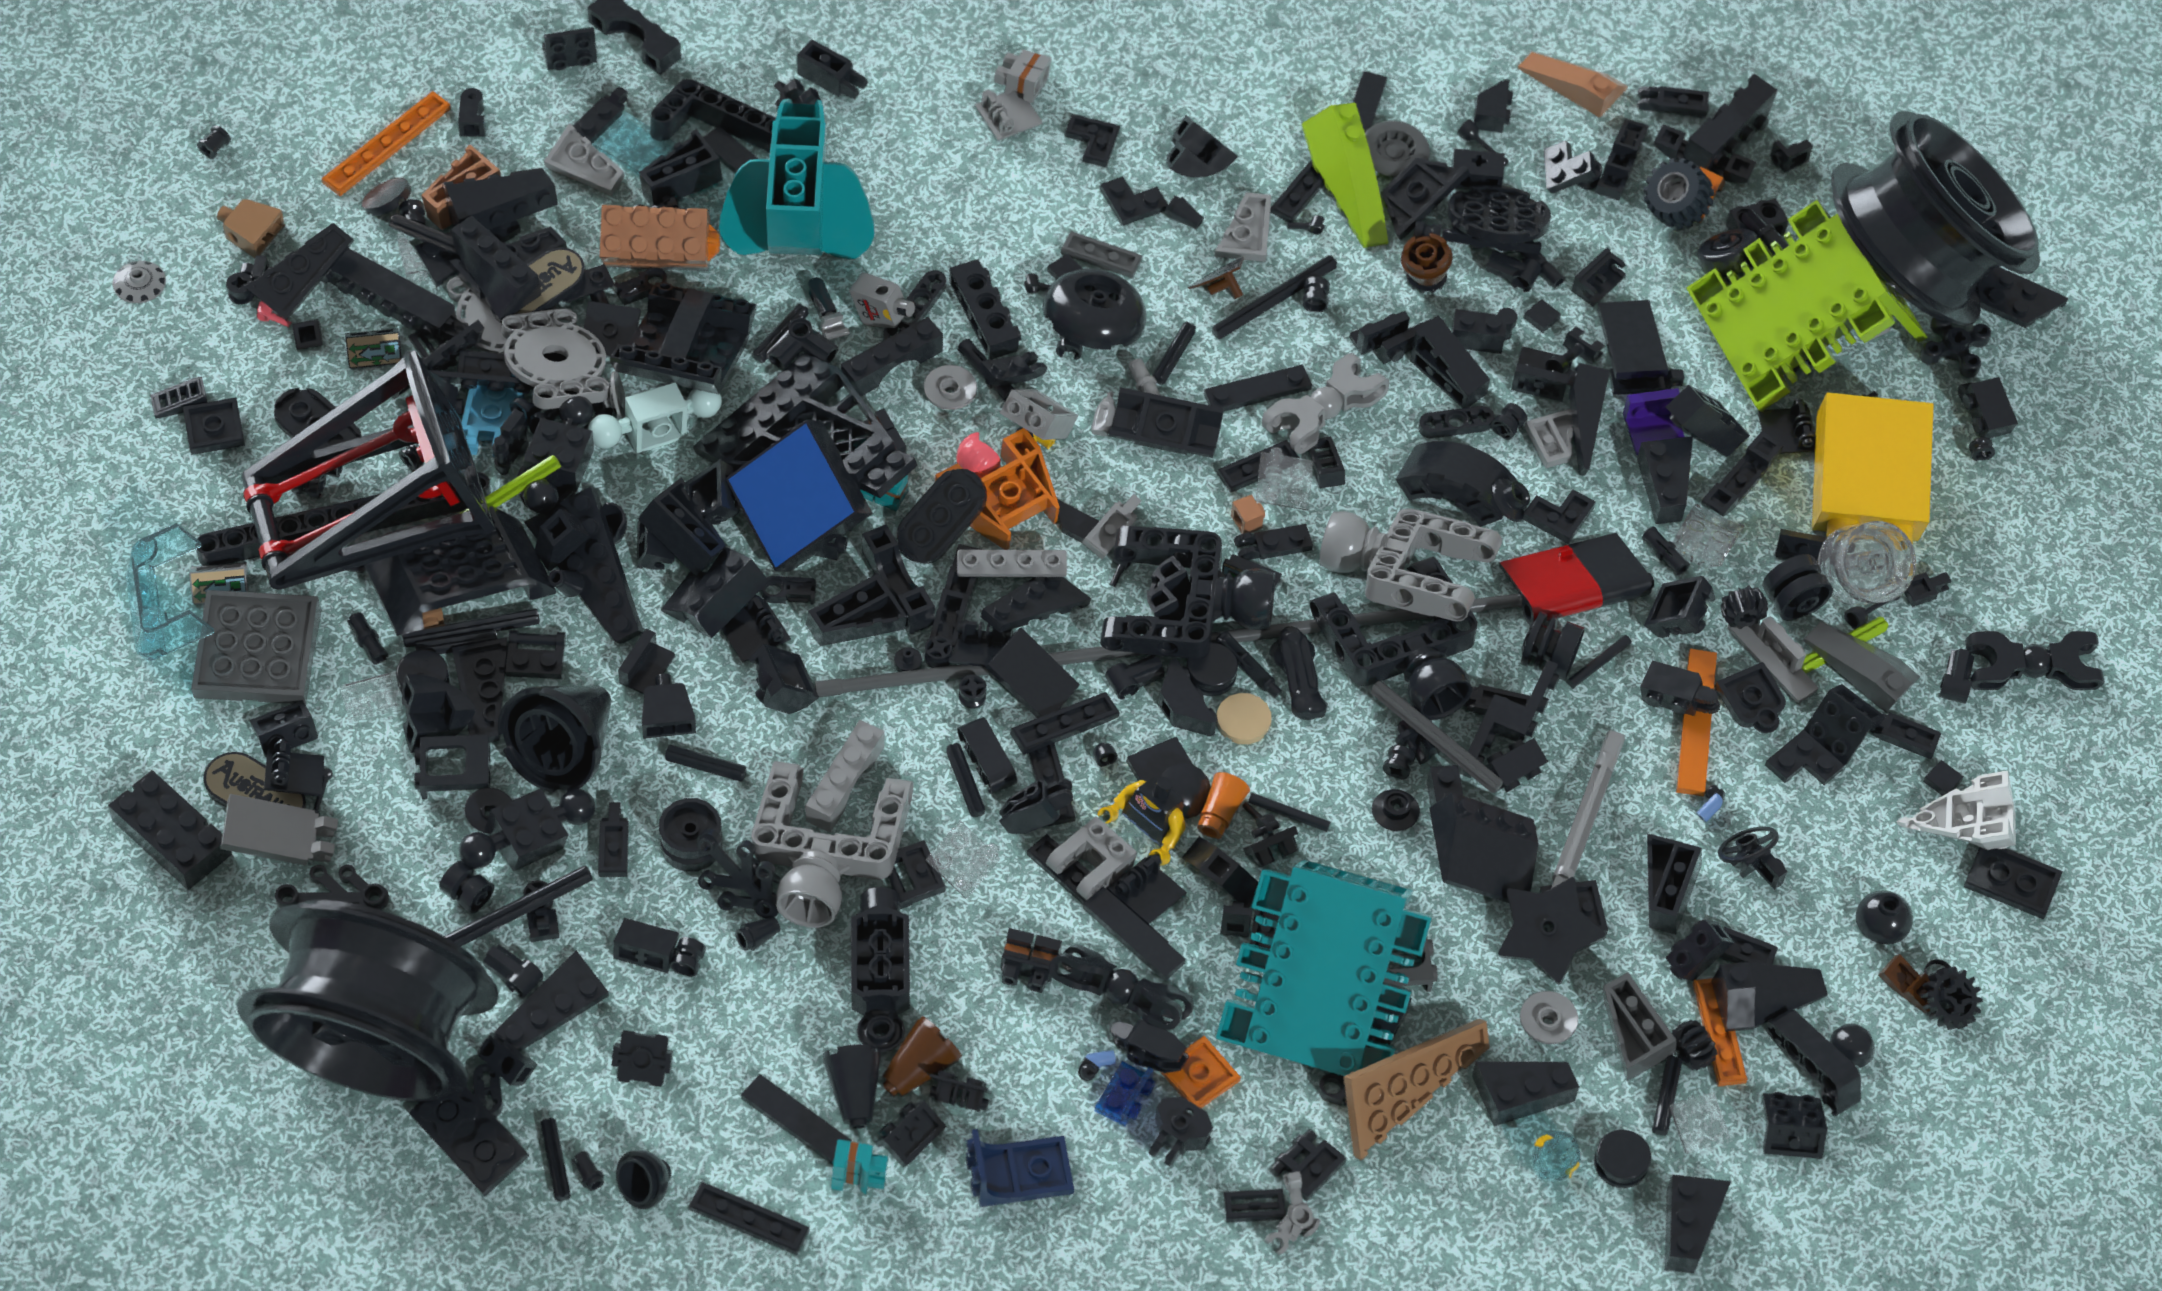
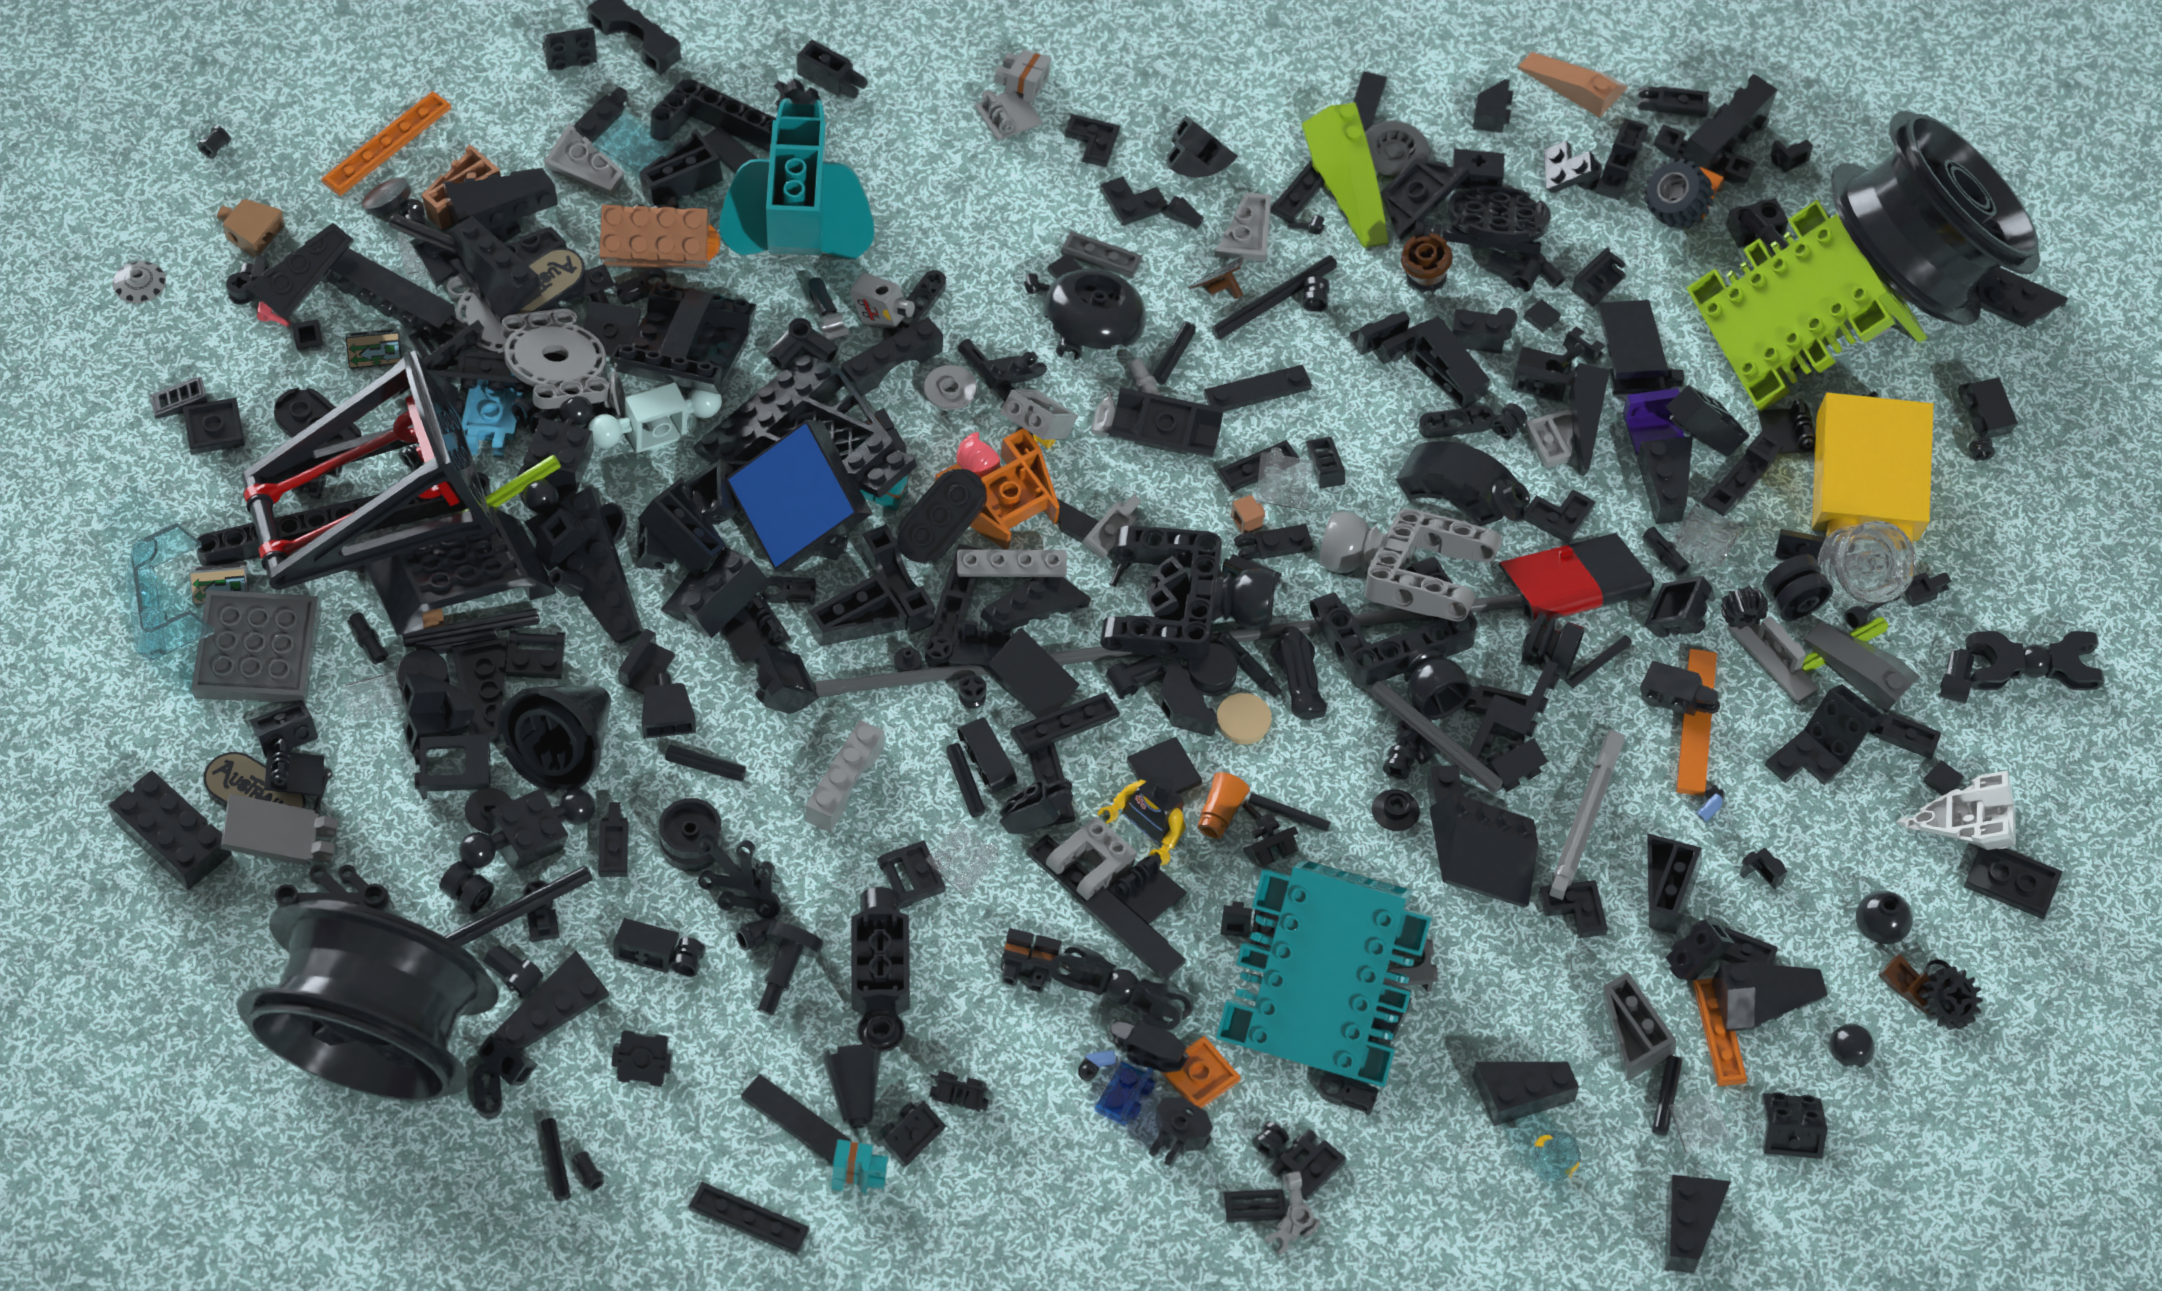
black piece [408,1087,530,1196] -> none
black leg [458,88,486,137] -> none
black plate [492,409,529,475] -> none
black piece [616,1149,671,1210] -> none
light grey piece [752,761,913,928] -> none
black axle [753,304,809,363] -> none
reddish brown cone [882,1016,962,1097] -> none
black brick [949,259,1021,360] -> none
dark blue bracket [966,1129,1074,1207] -> none
black hinge [1093,743,1118,767] -> none
black dish [1161,763,1211,819] -> none
black slope [1182,836,1258,908] -> none
light grey piece [1262,353,1390,454] -> none
medium nougat wing [1344,1019,1490,1160] -> none
black hinge [1457,119,1509,167] -> none
black plate [1498,877,1606,985] -> none
light grey dish [1520,991,1578,1044] -> none
black head [1594,1129,1651,1188] -> none
black gear [1672,1020,1717,1071] -> none
black wheel [1697,229,1758,278] -> none
black plate [1714,662,1786,733] -> none
black wheel [1718,826,1779,866] -> none
black beam [1765,1009,1861,1116] -> none
black gear [1920,317,1991,378] -> none
none -> black piece [757,921,824,1016]
none -> black wheel [1252,1121,1289,1159]

